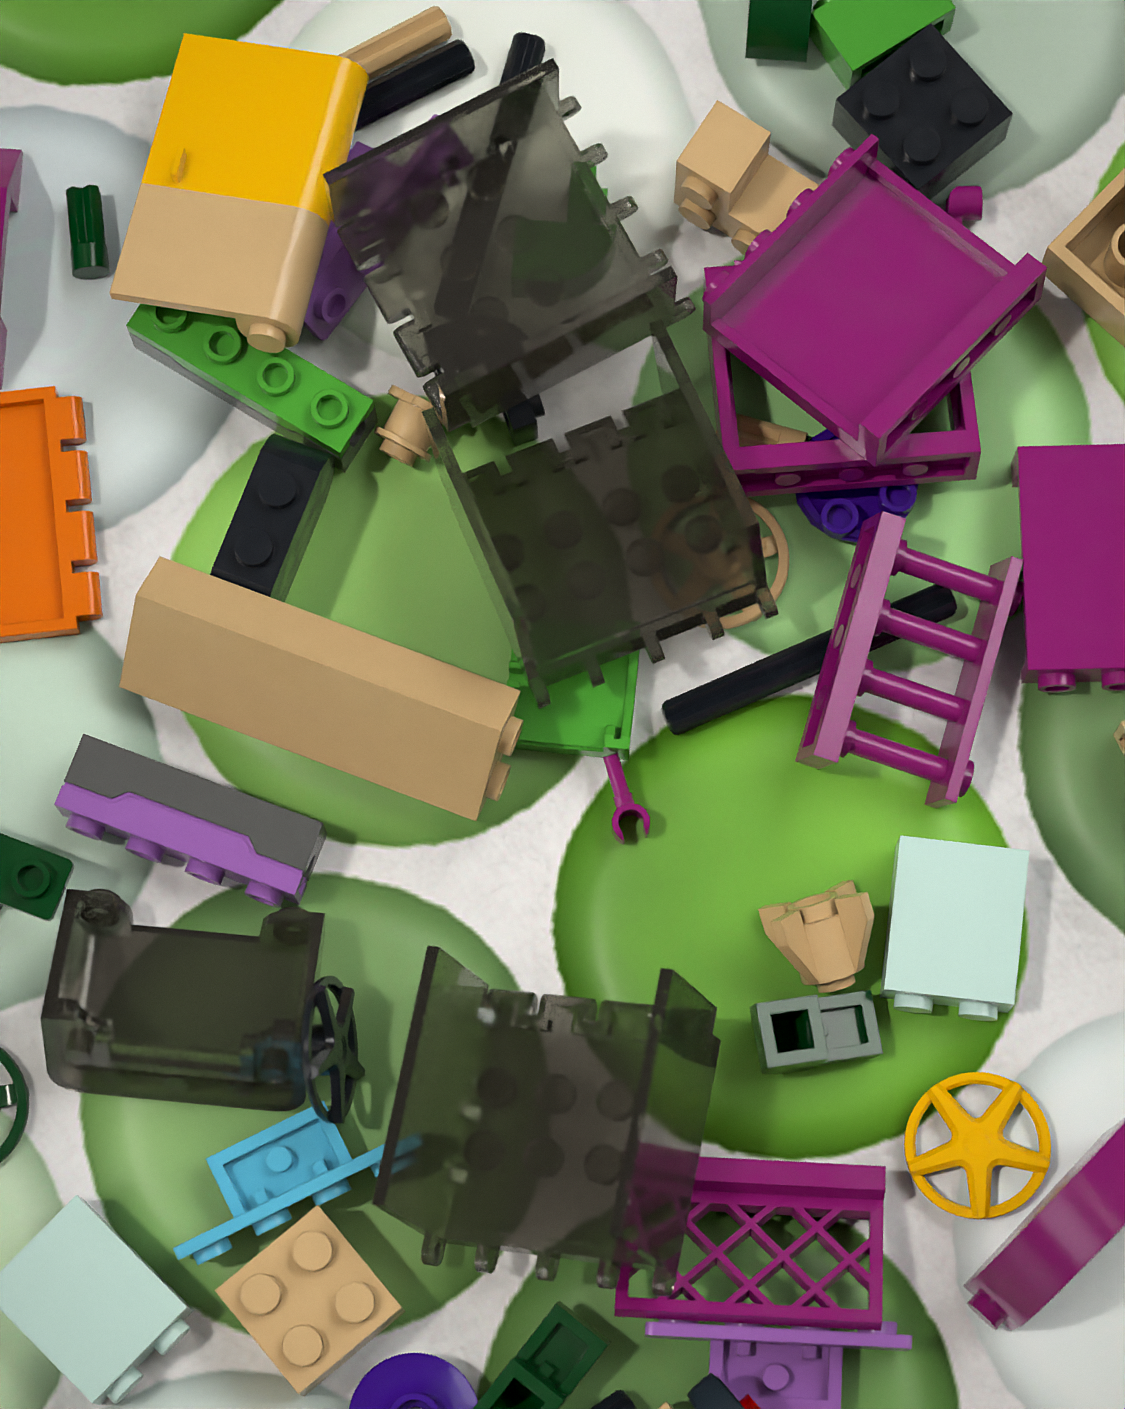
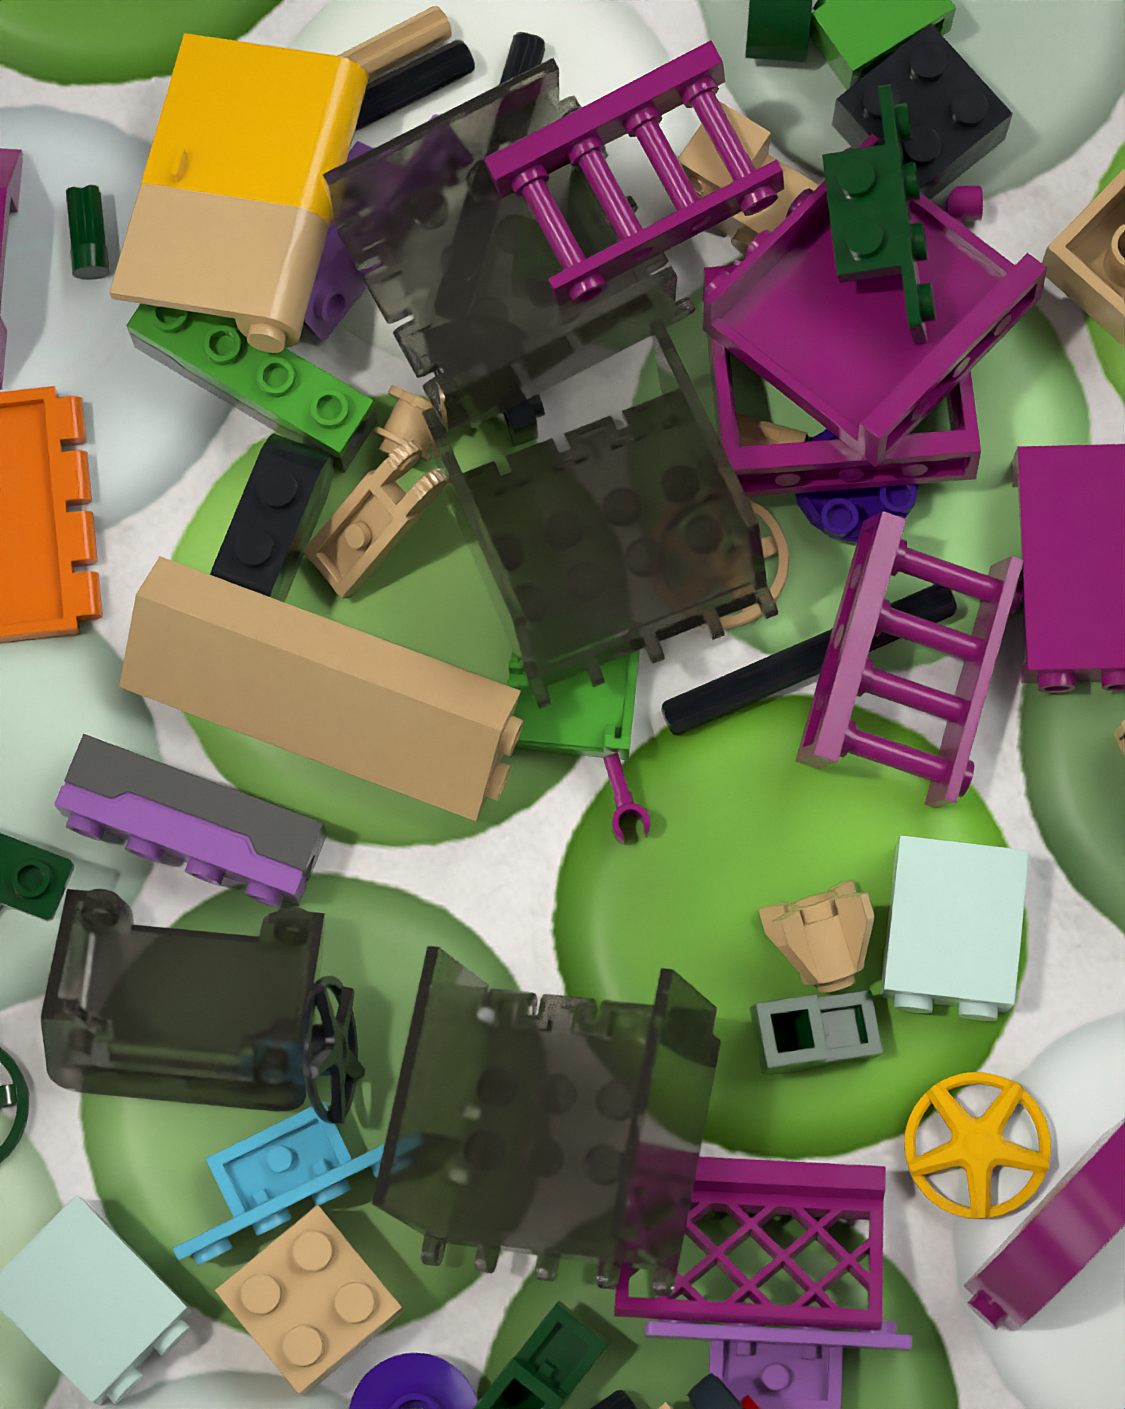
none -> tan hinge [303,438,449,599]
none -> magenta fence [484,40,784,306]
none -> dark green bracket [822,84,936,343]

